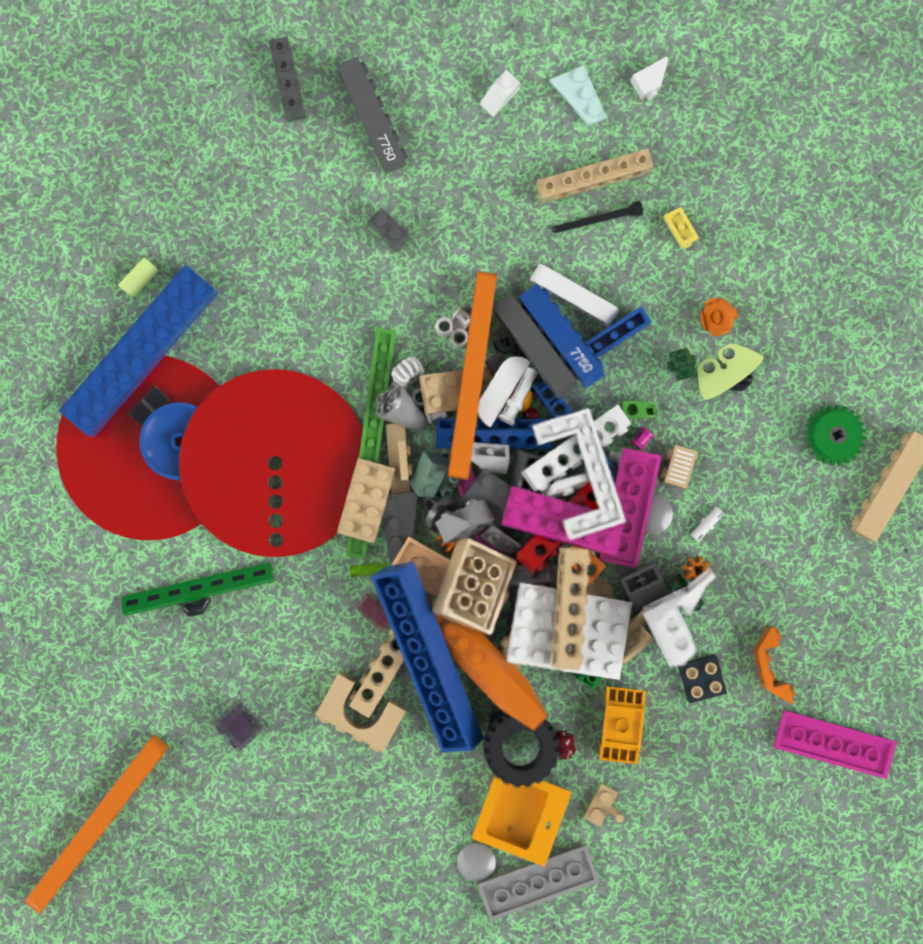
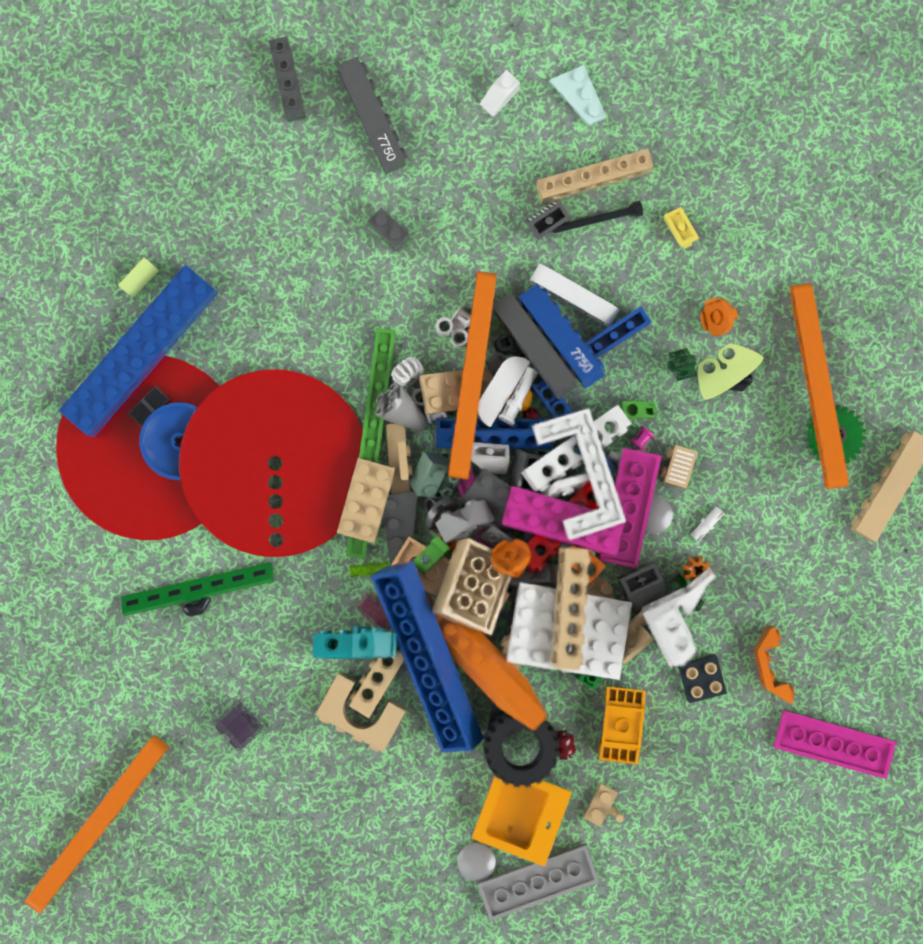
white slope [631,56,668,101] -> none
none -> teal brick [313,626,396,659]
none -> bright green leg [413,536,450,575]
none -> orange tile [491,539,531,578]
none -> dark grey brick [525,200,570,240]
none -> orange beam [790,283,848,489]

